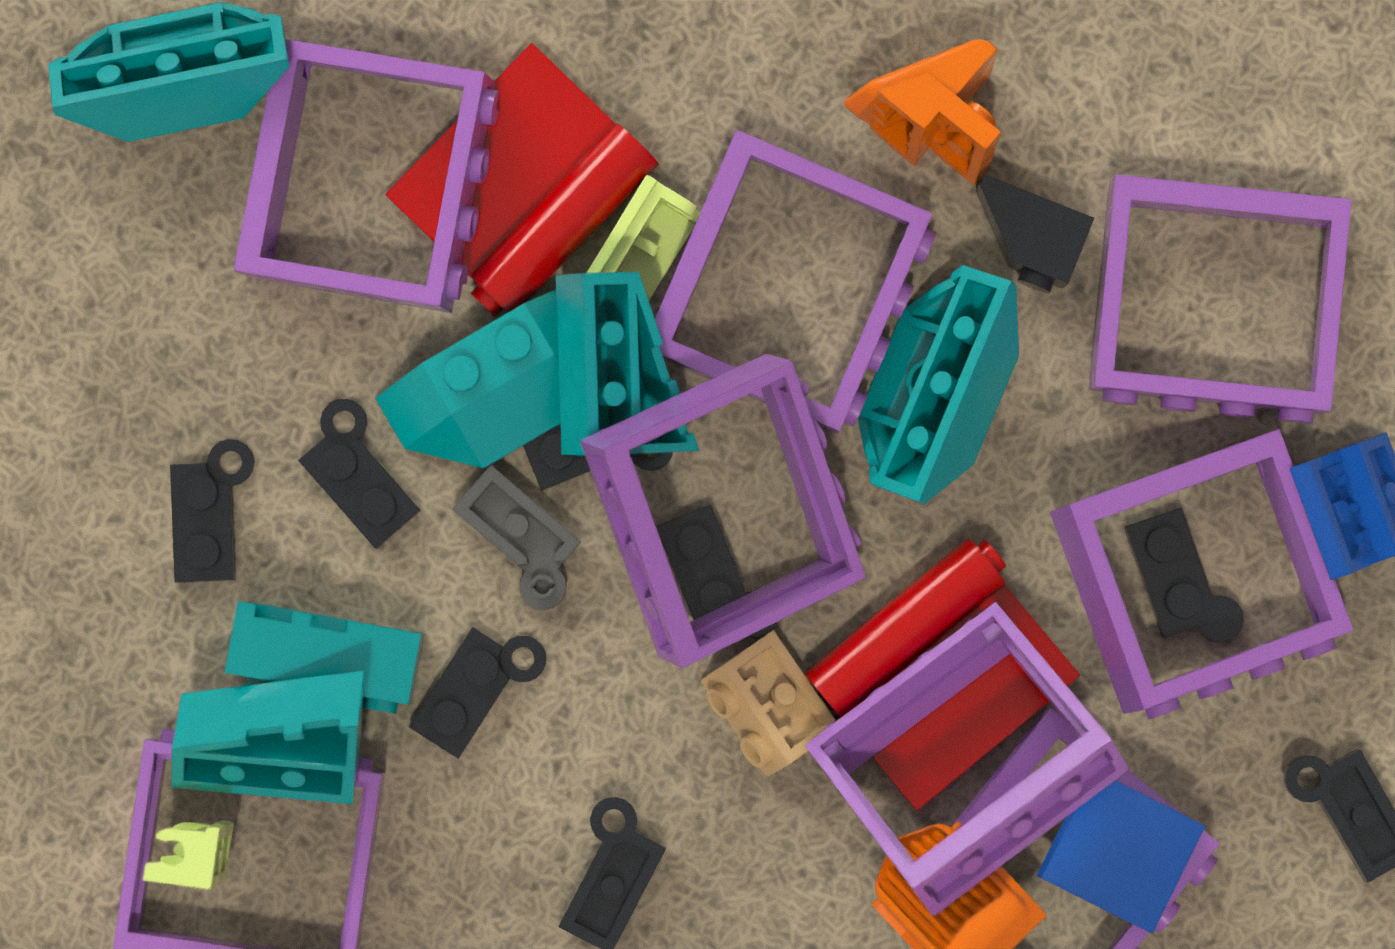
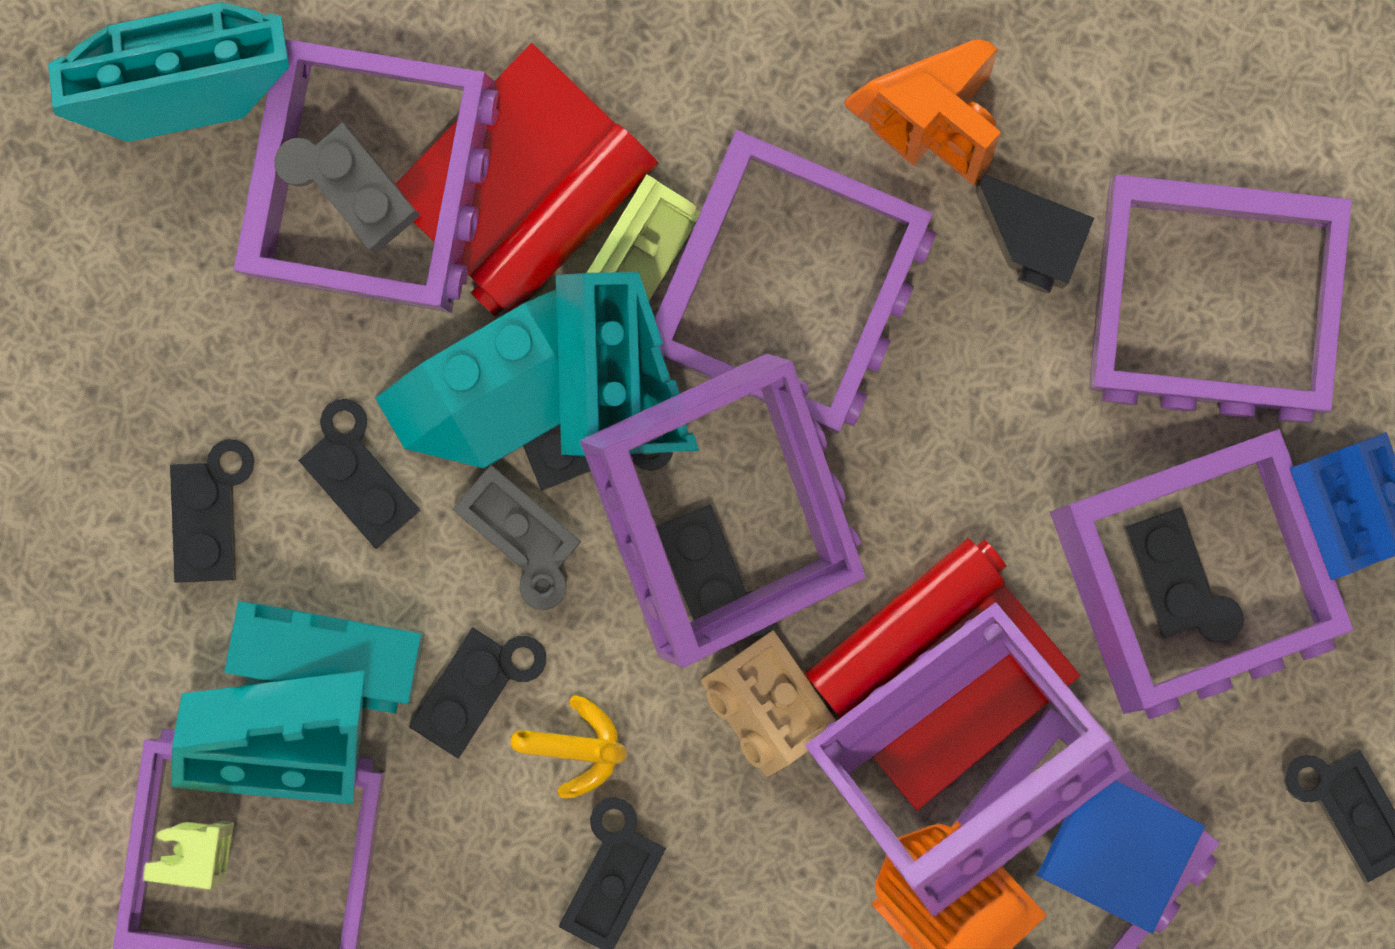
teal wedge [858,265,1019,505] -> none
none -> dark grey hinge [274,122,421,254]
none -> yellow piece [510,695,627,798]

